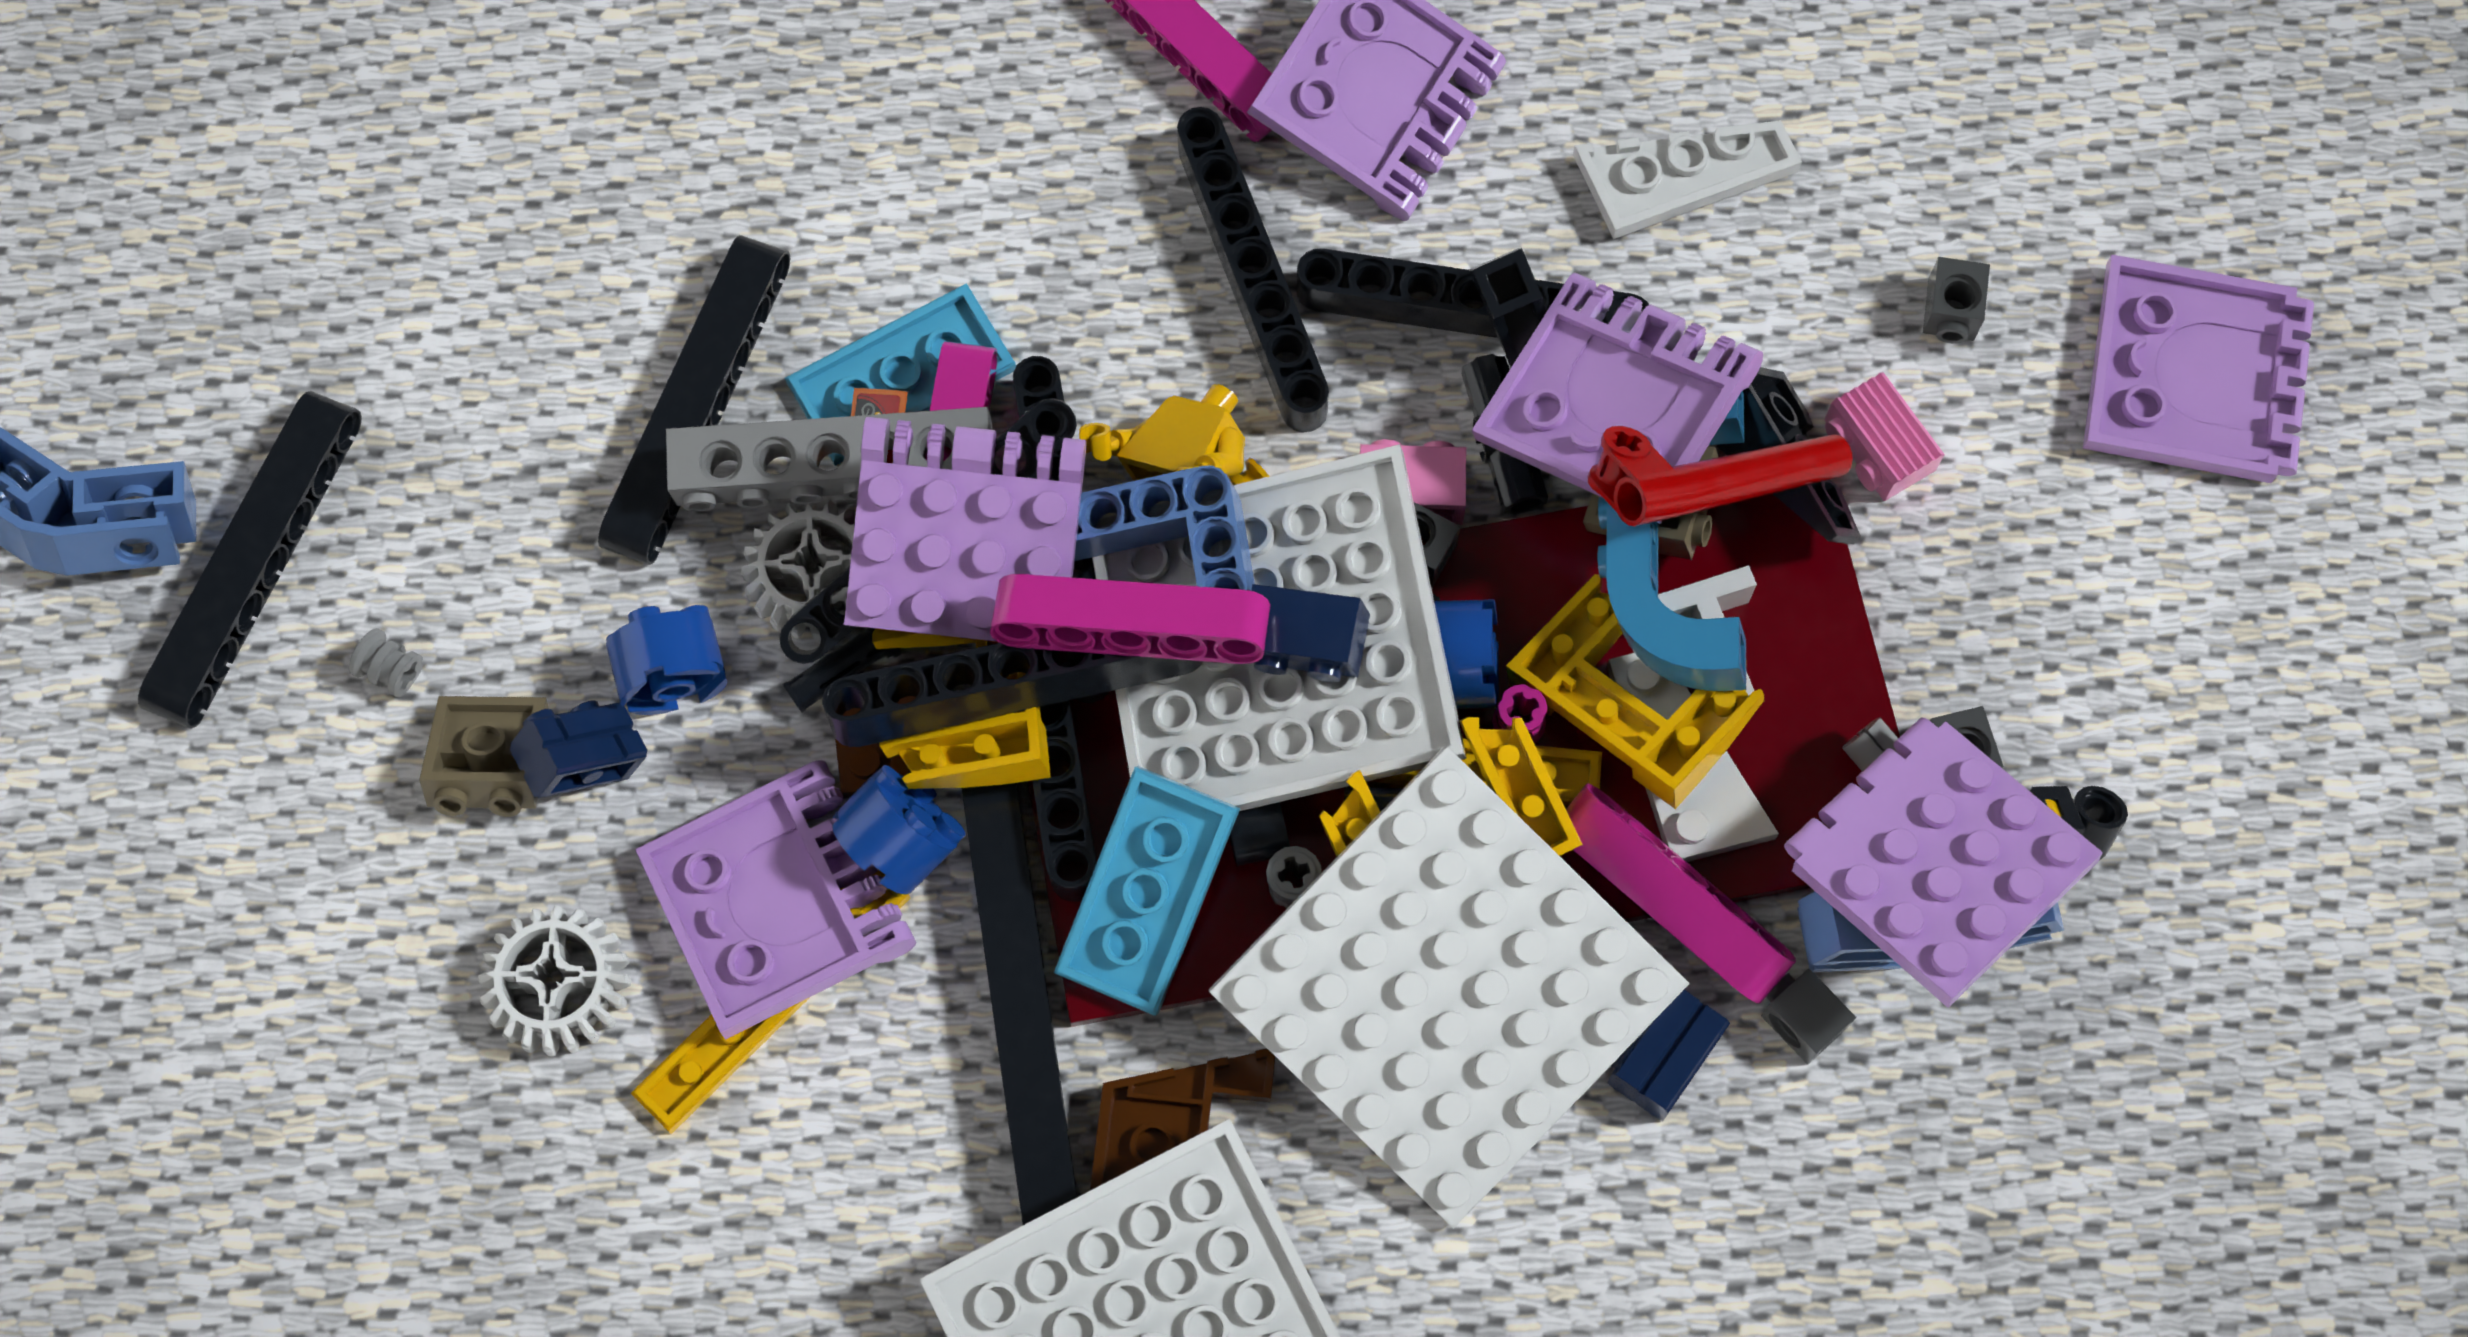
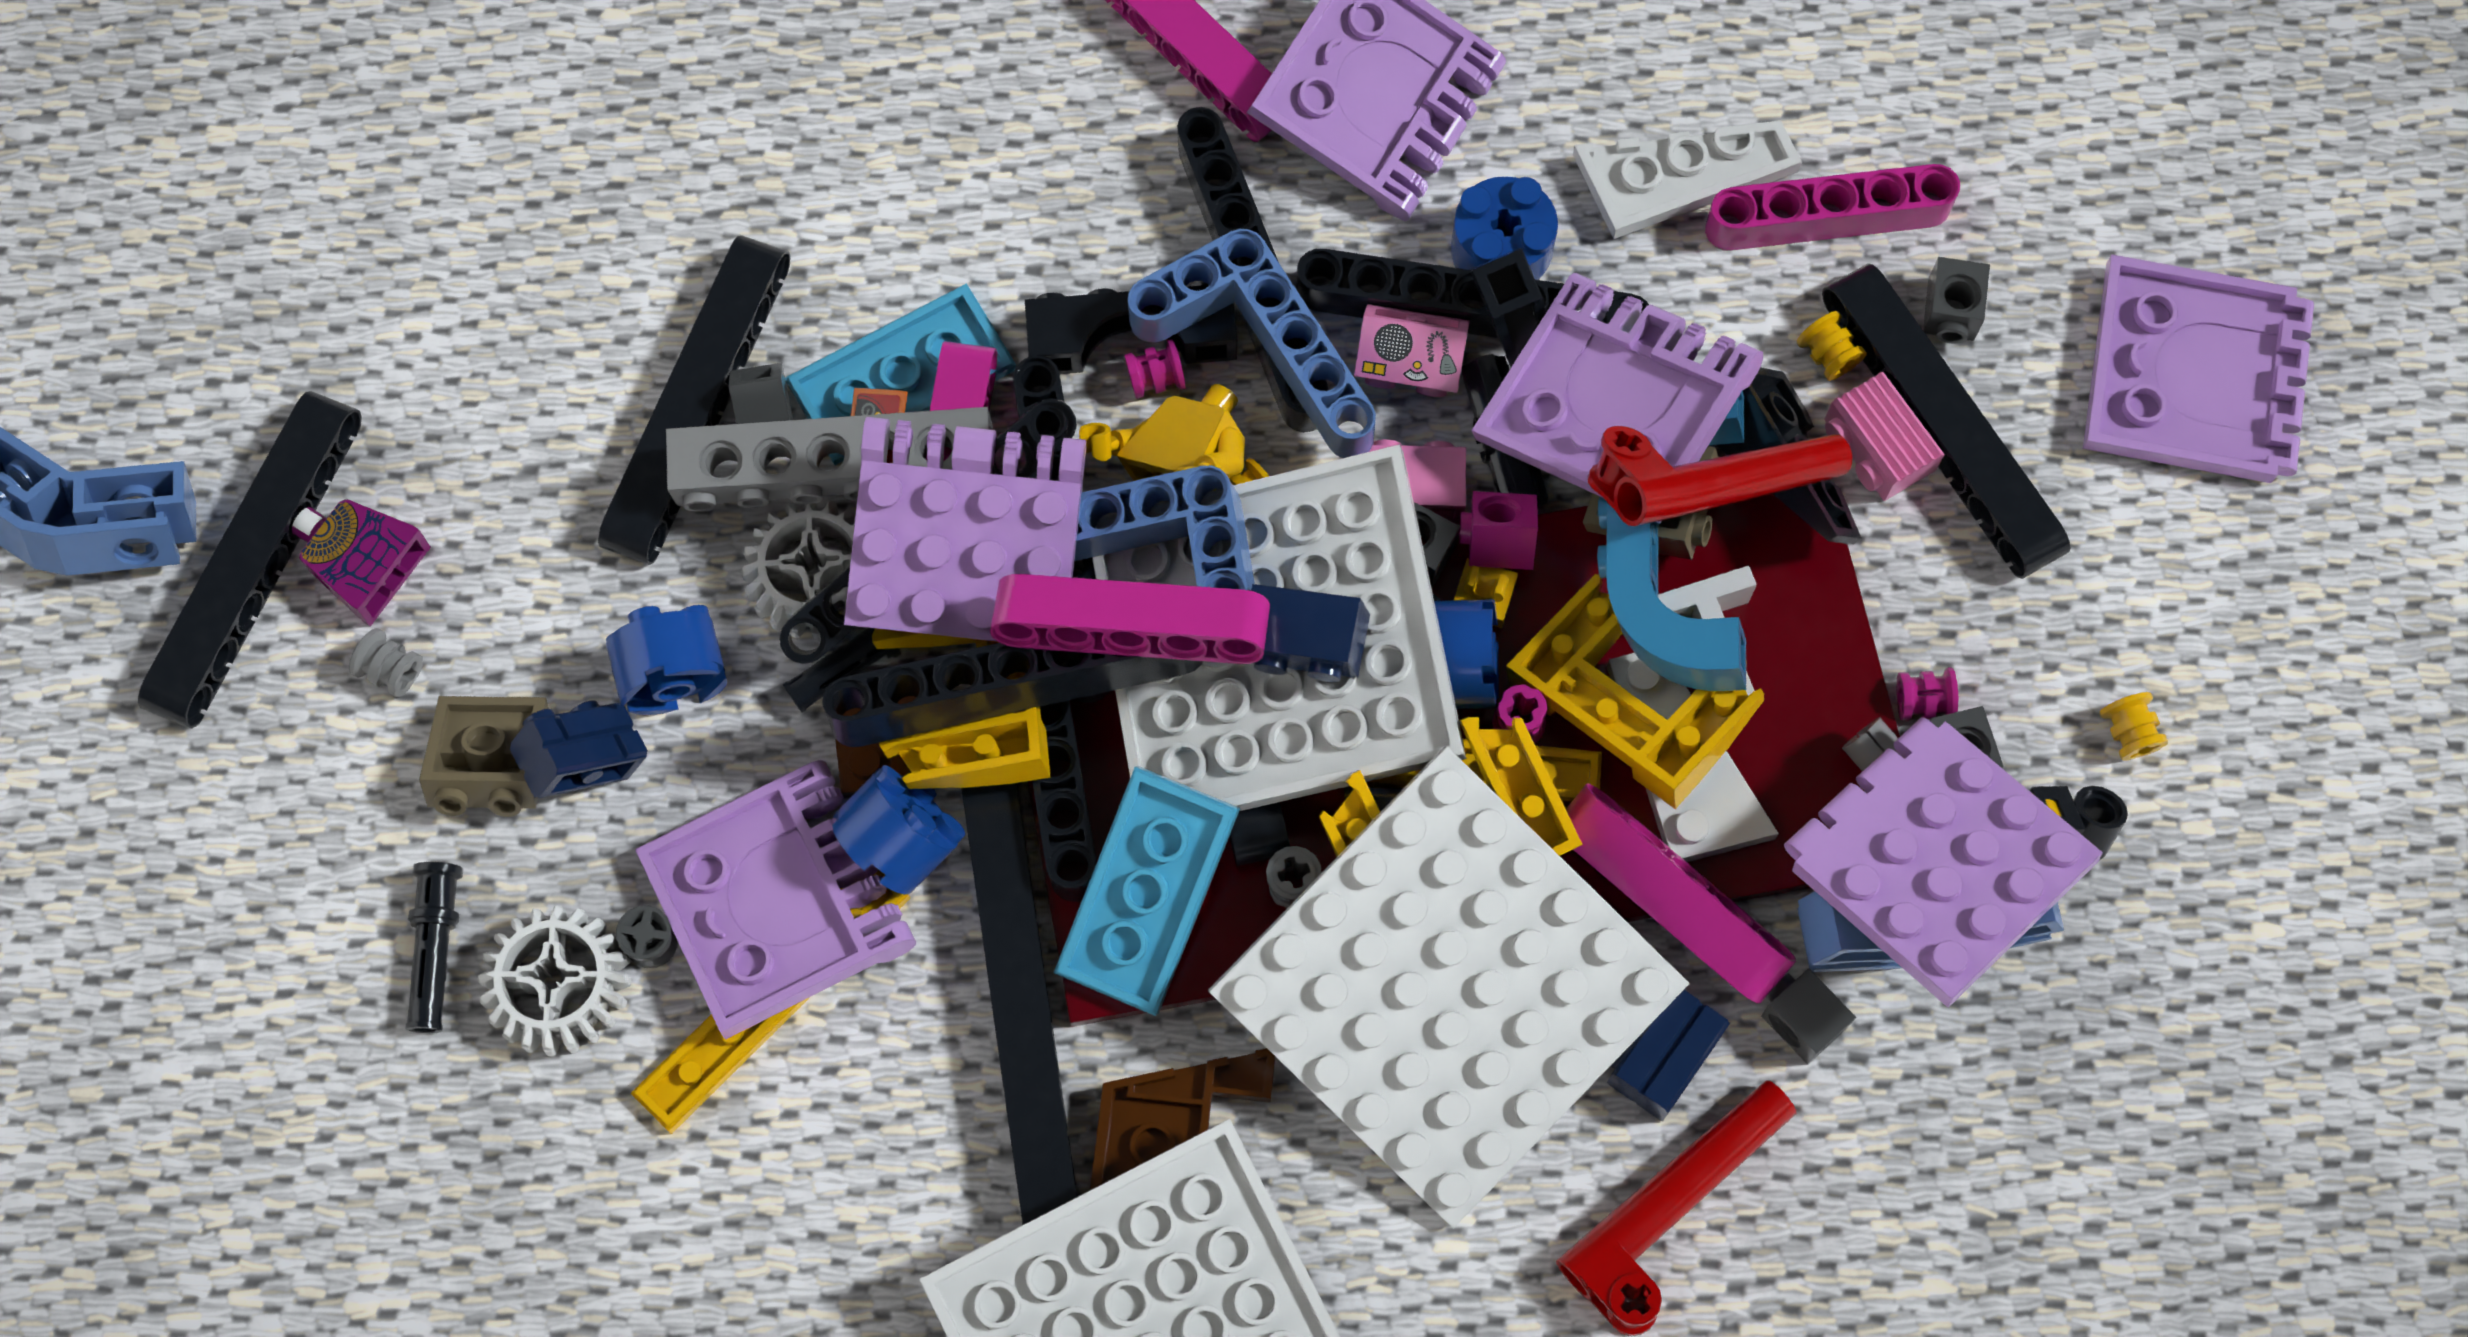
none -> magenta torso [292,499,431,627]
none -> black pin [405,862,463,1033]
none -> dark grey wheel [616,905,678,968]
none -> dark grey brick [729,363,793,424]
none -> black arch [1024,281,1237,374]
none -> dark pink bush [1124,339,1186,399]
none -> medium blue beam [1128,229,1376,458]
none -> bright pink brick [1354,304,1470,397]
none -> blue brick [1451,177,1558,280]
none -> yellow tile [1454,558,1518,628]
none -> dark pink brick [1459,491,1538,570]
none -> red axle [1556,1080,1796,1336]
none -> dark pink beam [1705,164,1960,250]
none -> yellow bush [1796,311,1866,381]
none -> black beam [1822,264,2071,579]
none -> dark pink bush [1896,667,1959,721]
none -> yellow bush [2099,692,2168,761]

